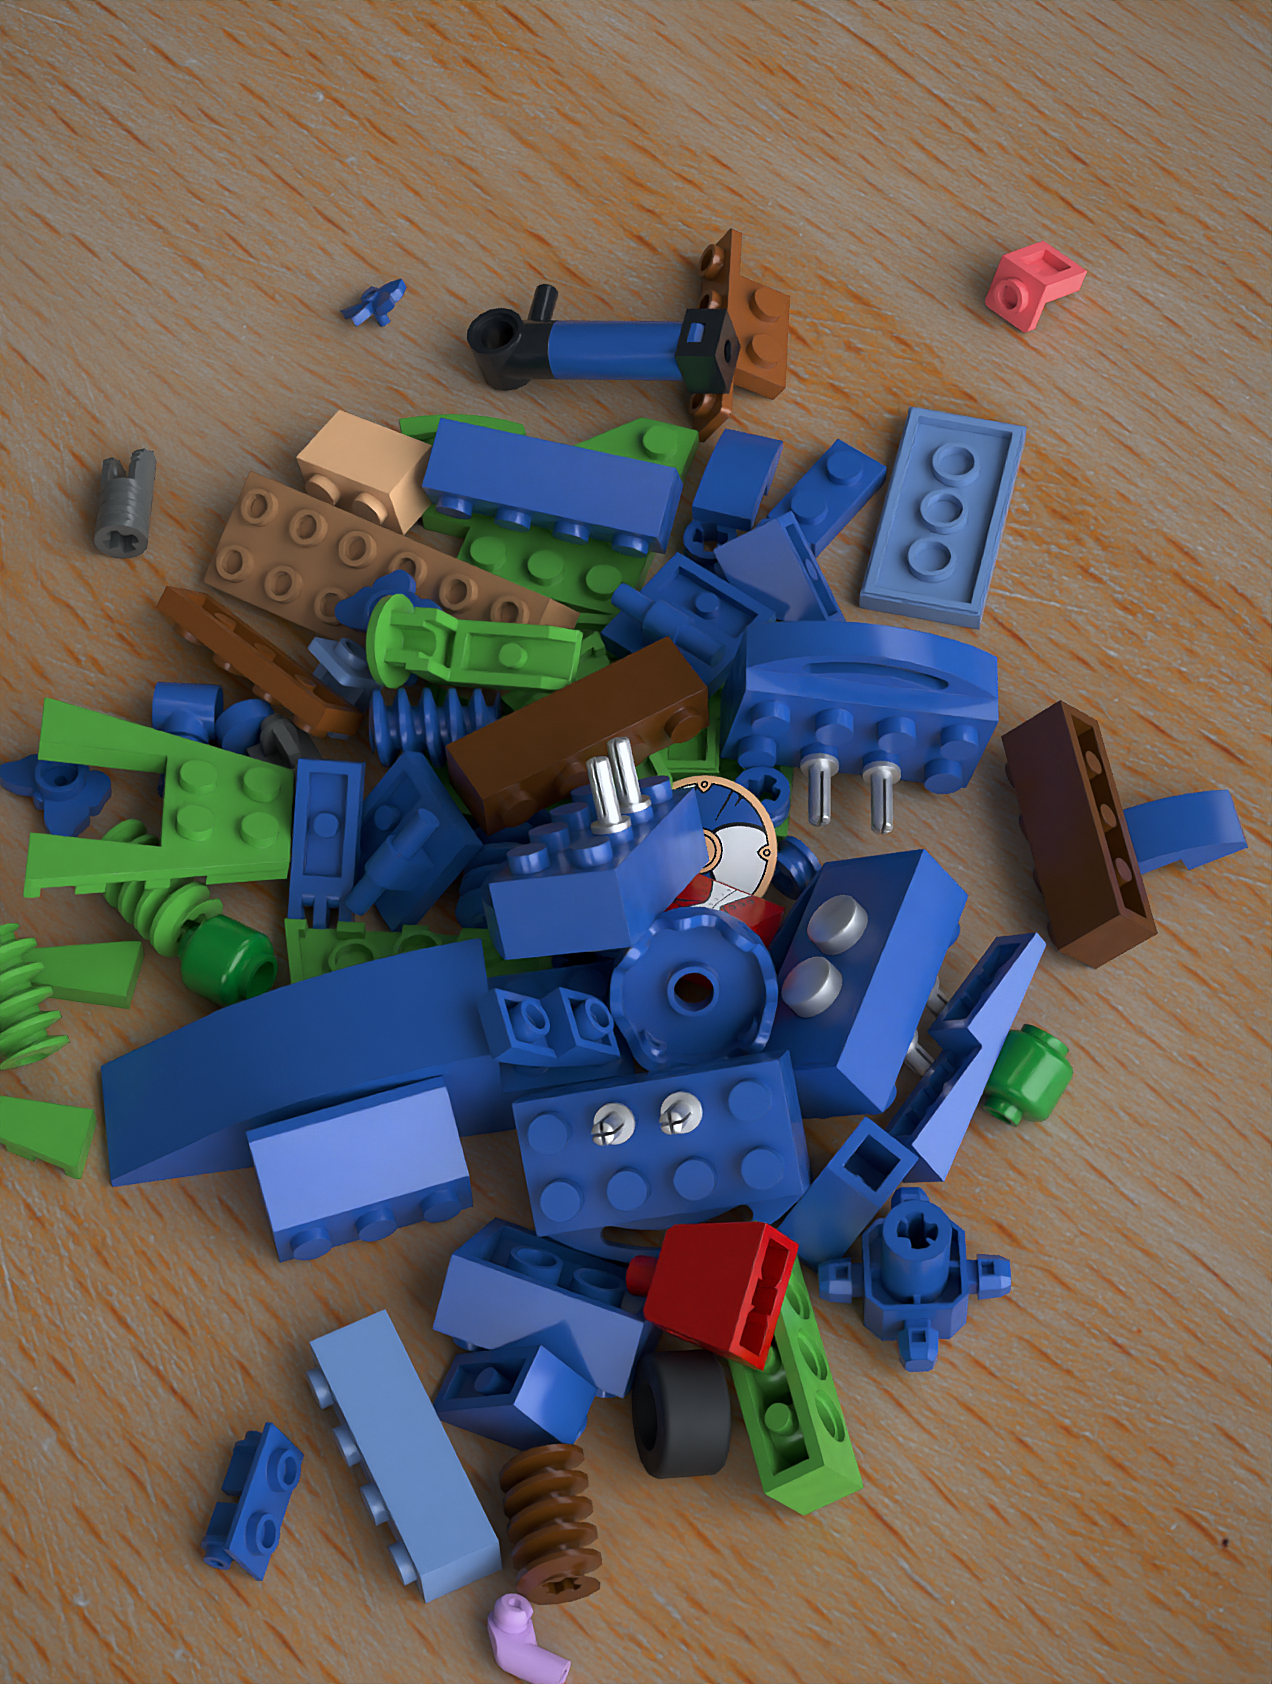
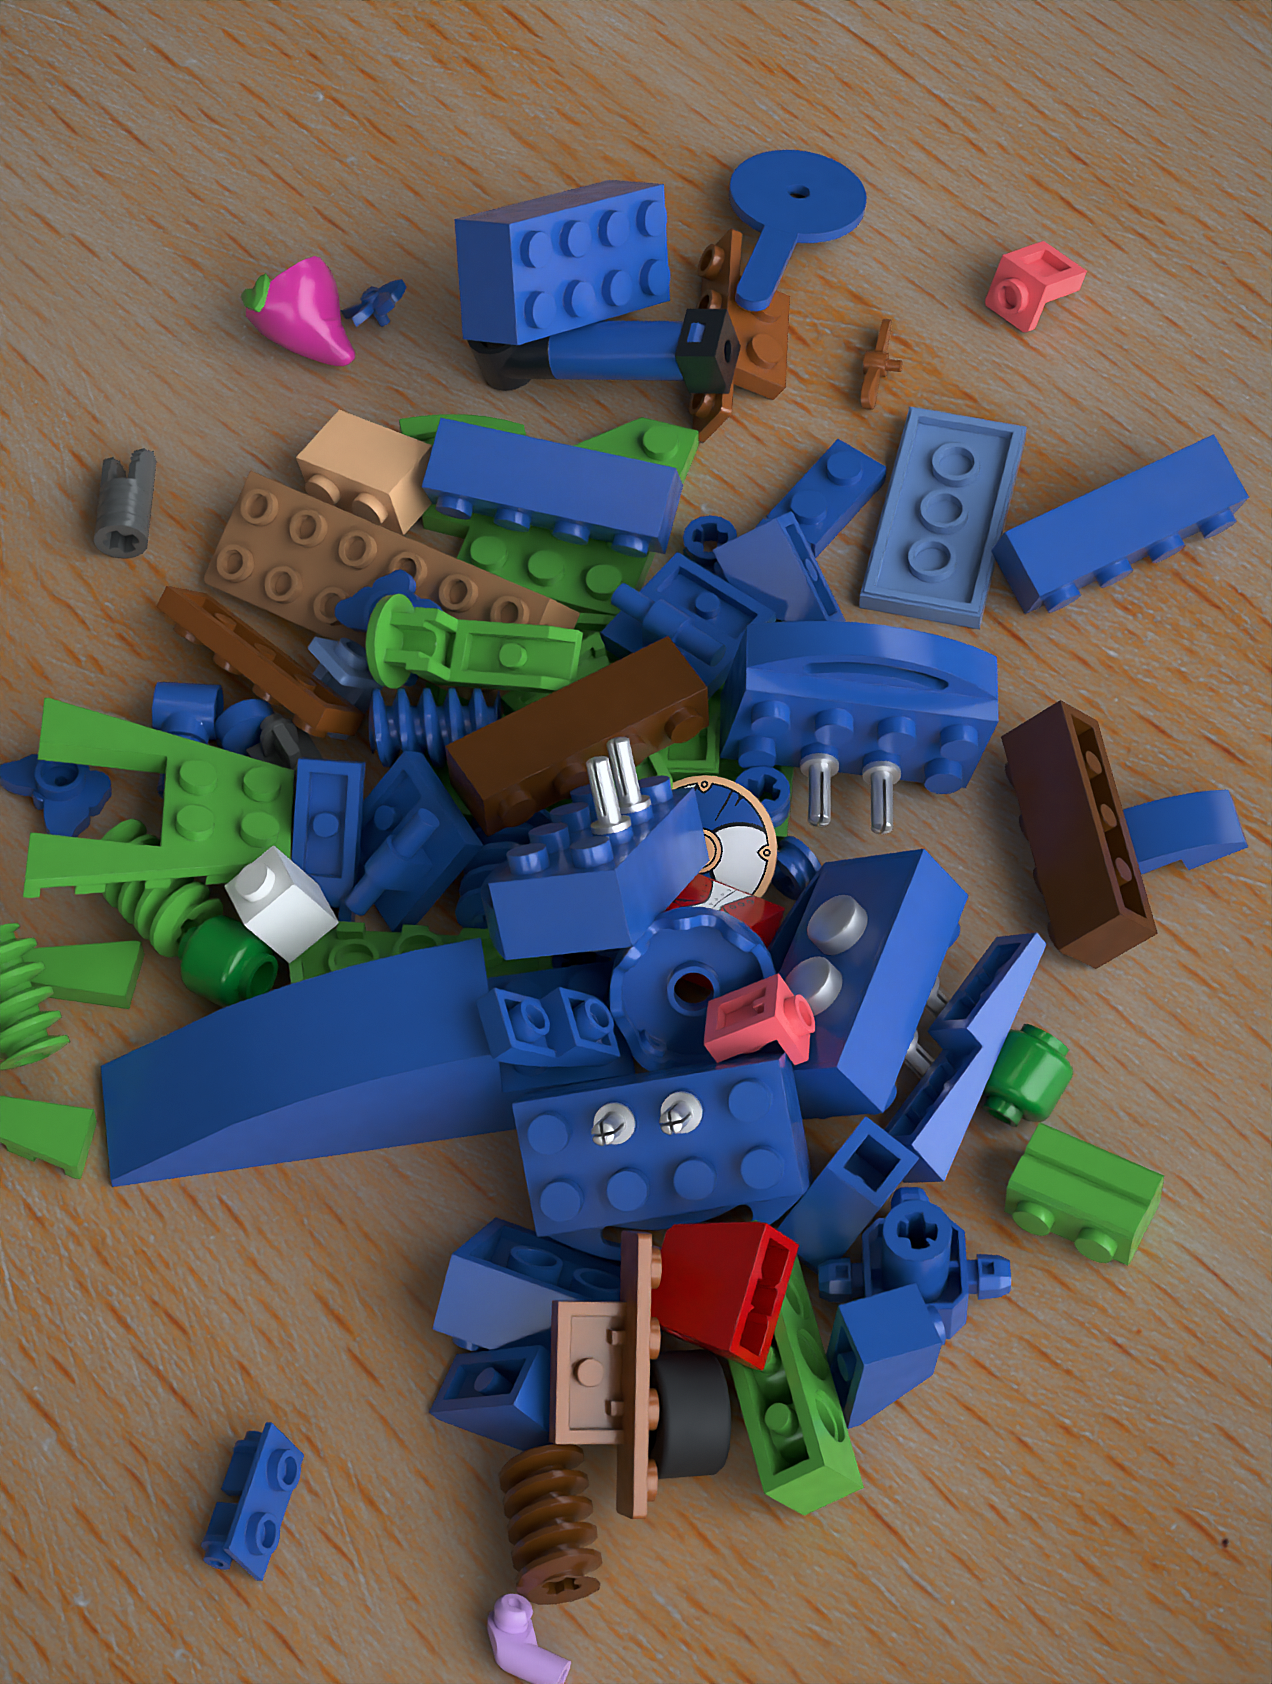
slope [245,1075,474,1263] -> none
medium blue brick [305,1309,503,1603] -> none
blue slope [692,428,783,532] -> none
none -> white brick [224,845,339,963]
none -> dark pink hat [241,256,355,366]
none -> blue brick [454,180,671,345]
none -> bracket [549,1231,662,1519]
none -> coral bracket [704,973,815,1065]
none -> blue piece [728,150,867,311]
none -> blue slope [826,1283,946,1429]
none -> dark orange piece [860,319,903,410]
none -> blue brick [991,434,1249,614]
none -> bright green brick [1004,1122,1165,1266]

